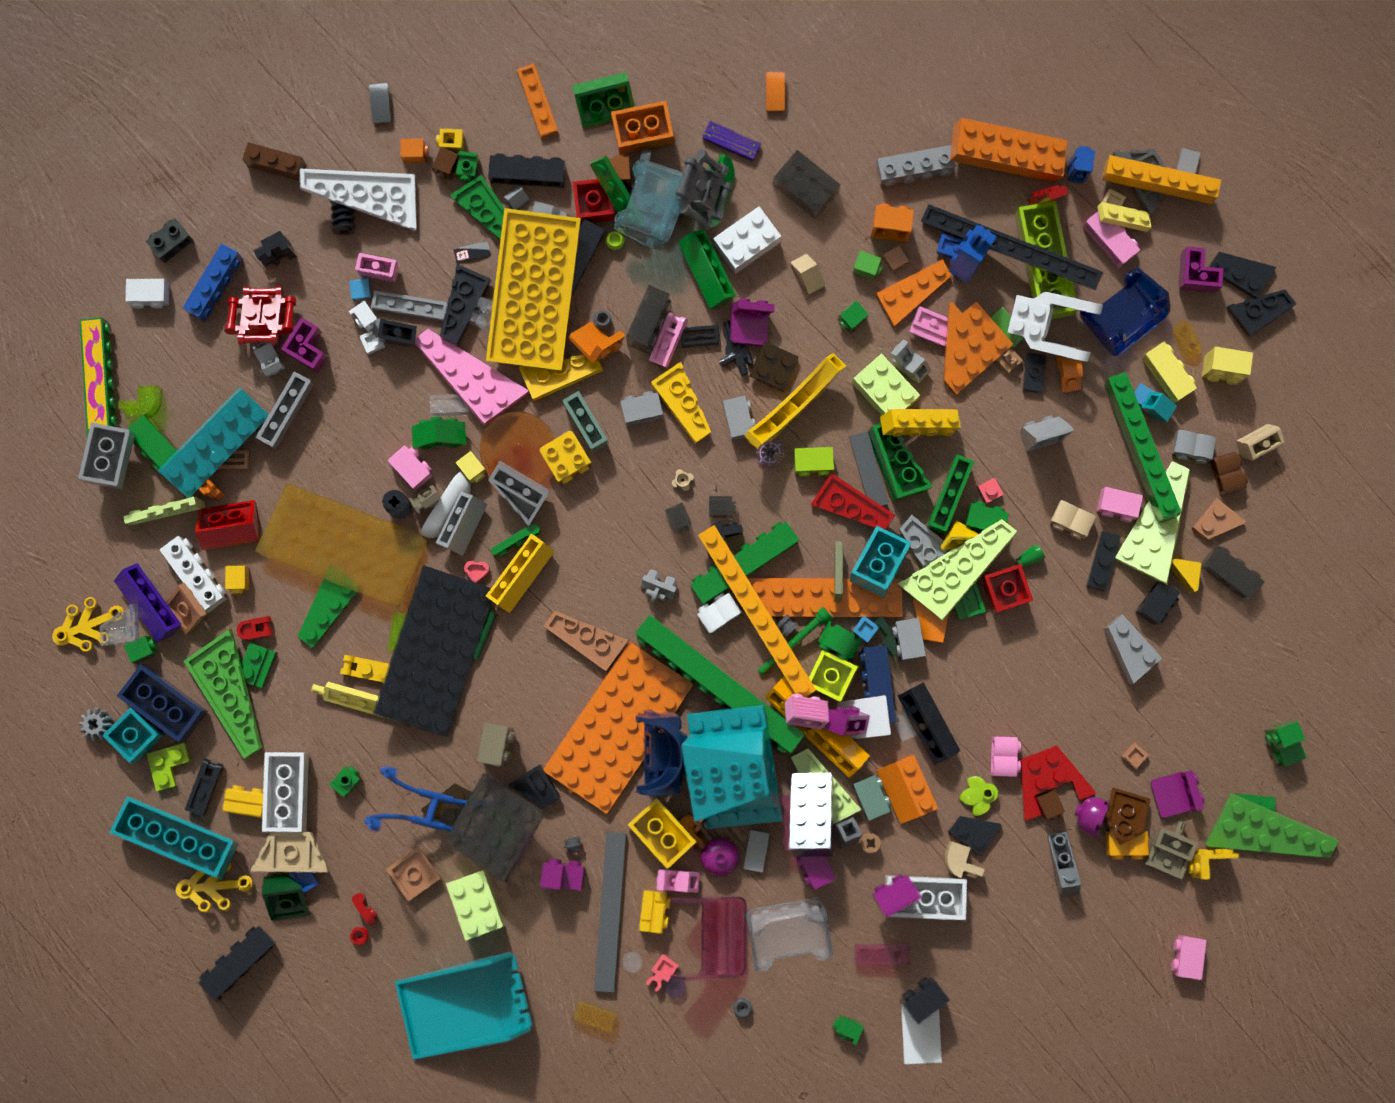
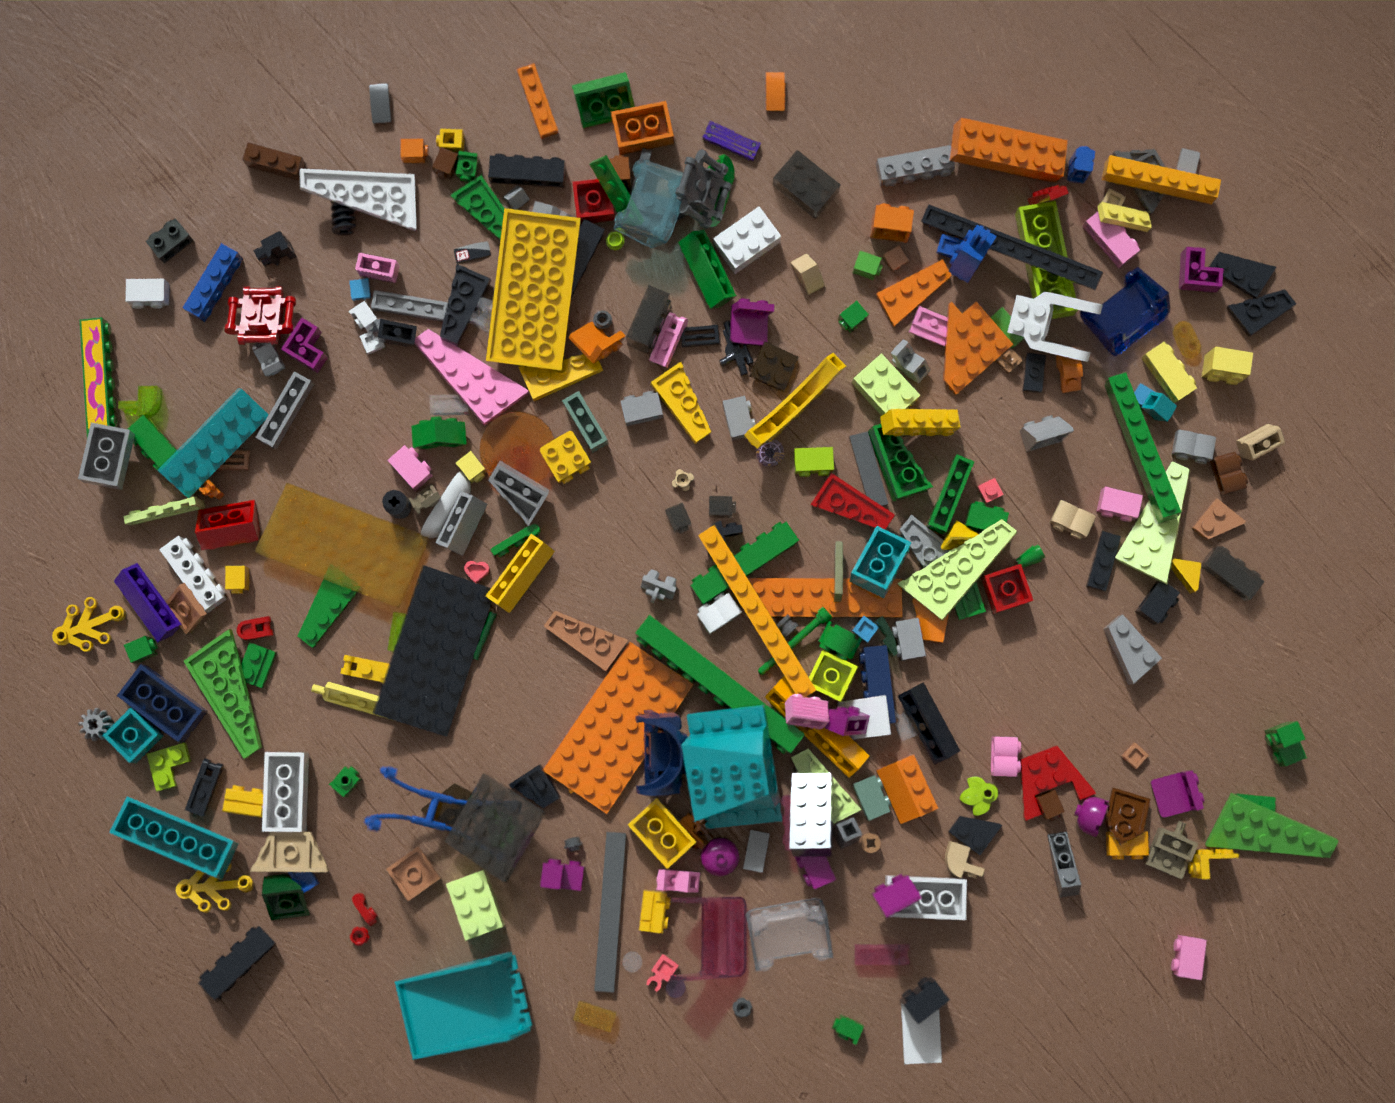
clear wing [100,604,139,646] -> none
dark tan brick [477,723,516,767] -> none

